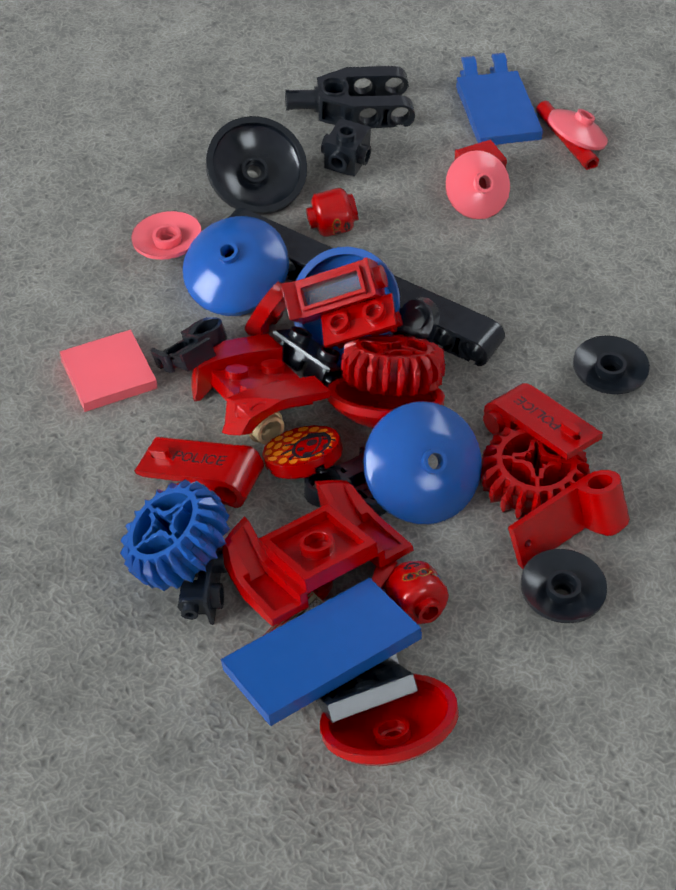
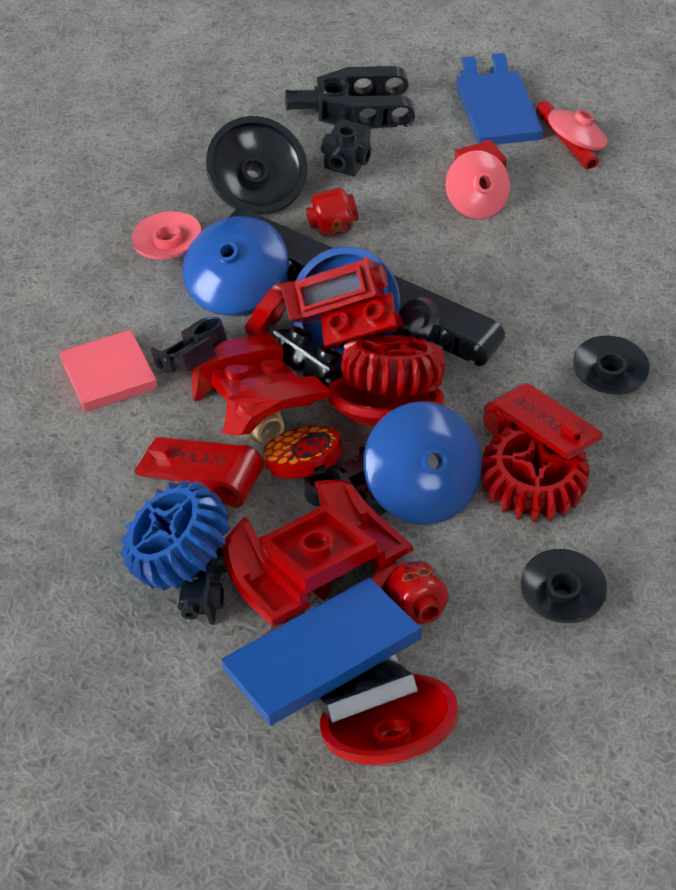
red door [508,470,630,570] -> none

